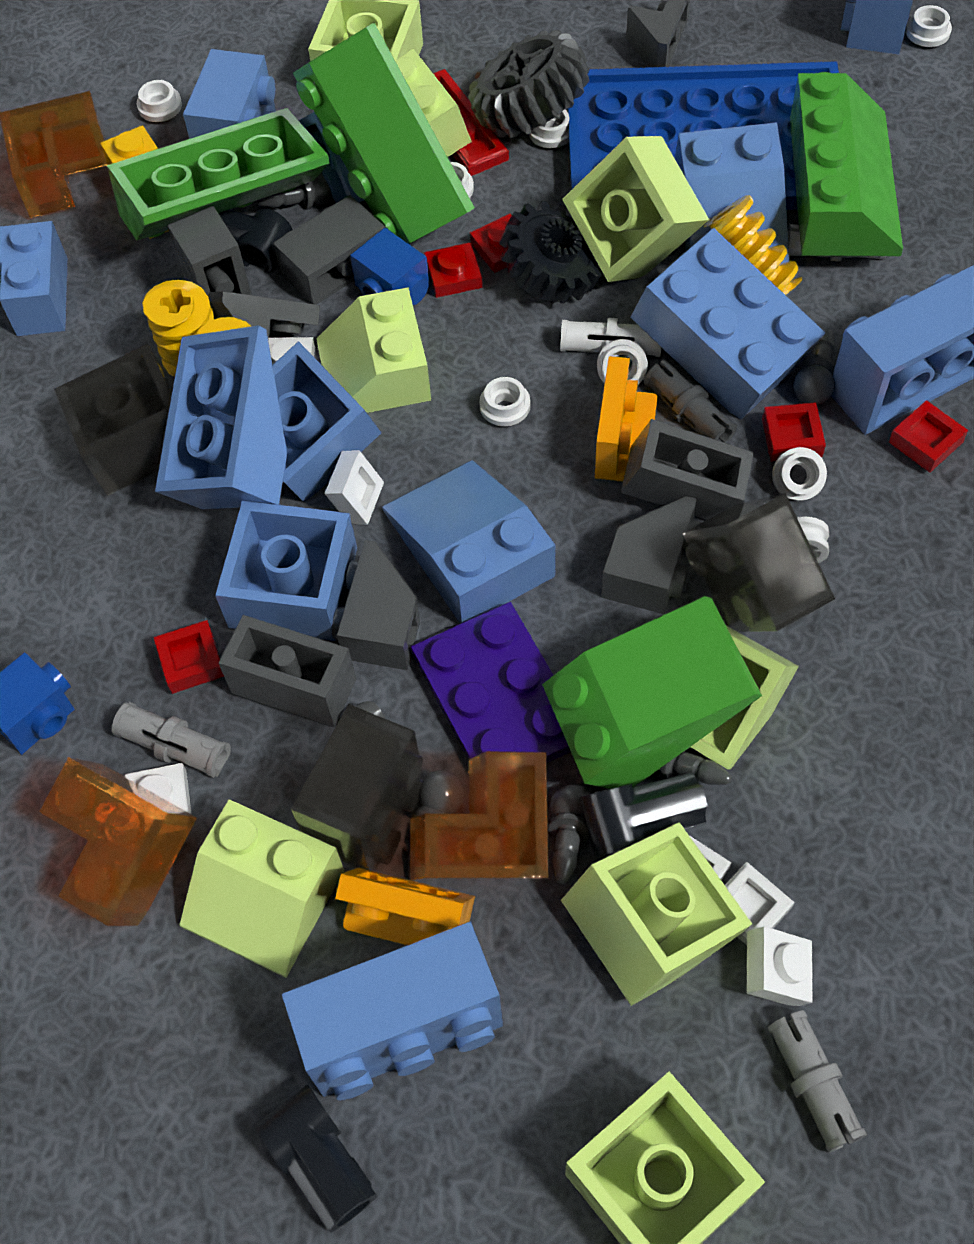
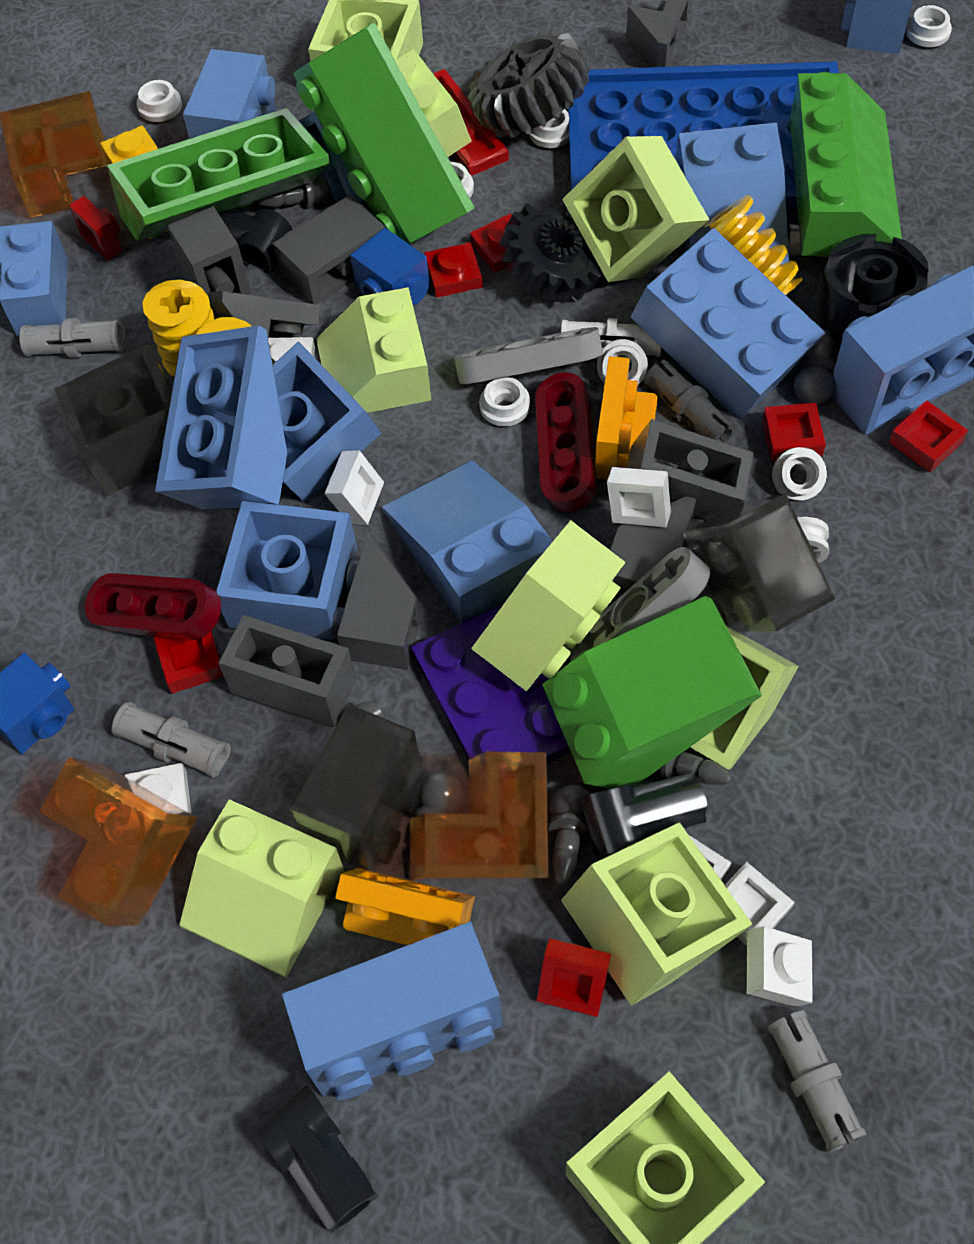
none -> light grey pin [19,318,126,358]
none -> red plate [69,196,123,261]
none -> dark red plate [85,573,221,640]
none -> light grey beam [454,327,603,384]
none -> yellowish green brick [471,520,625,691]
none -> dark red plate [535,372,597,513]
none -> red plate [537,938,611,1017]
none -> light grey beam [569,547,710,662]
none -> white plate [607,467,671,527]
none -> black brick [818,234,929,343]

